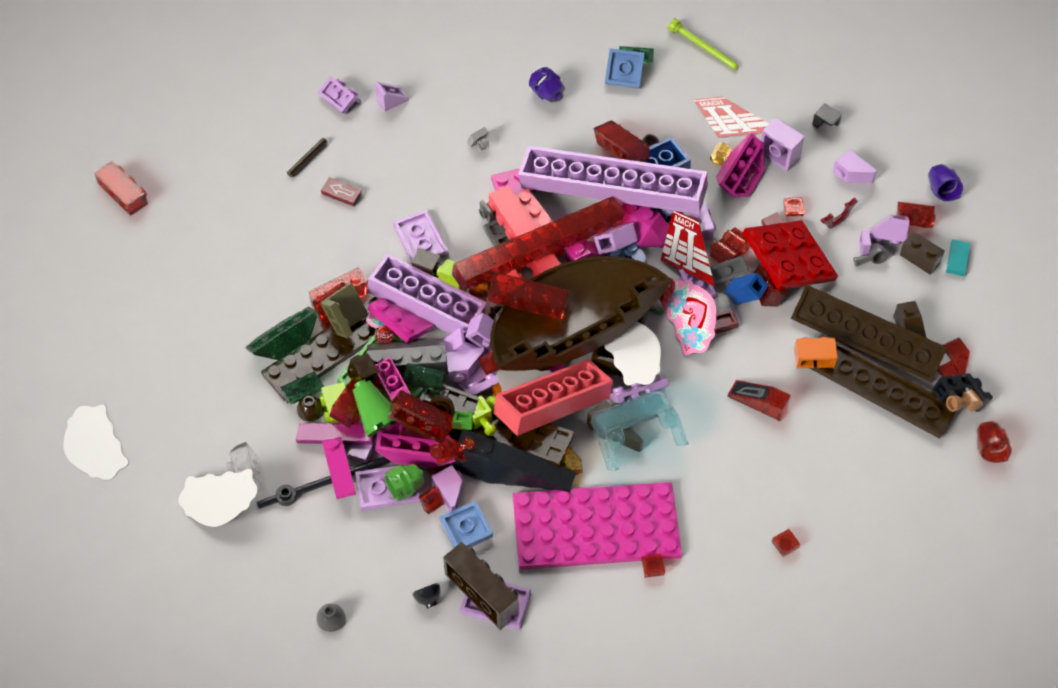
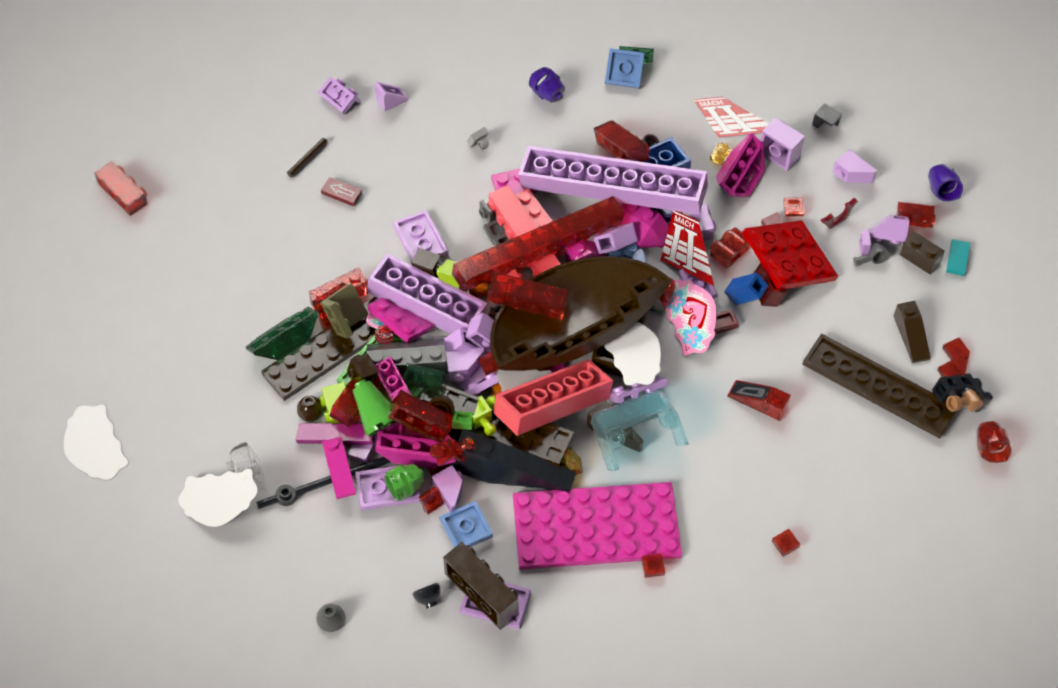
clear green plate [280,371,324,405] -> none
lime piece [667,18,738,69] -> none
dark grey plate [710,255,749,285] -> none
dark brown plate [791,284,948,383] -> none
orange piece [794,337,838,369] -> none

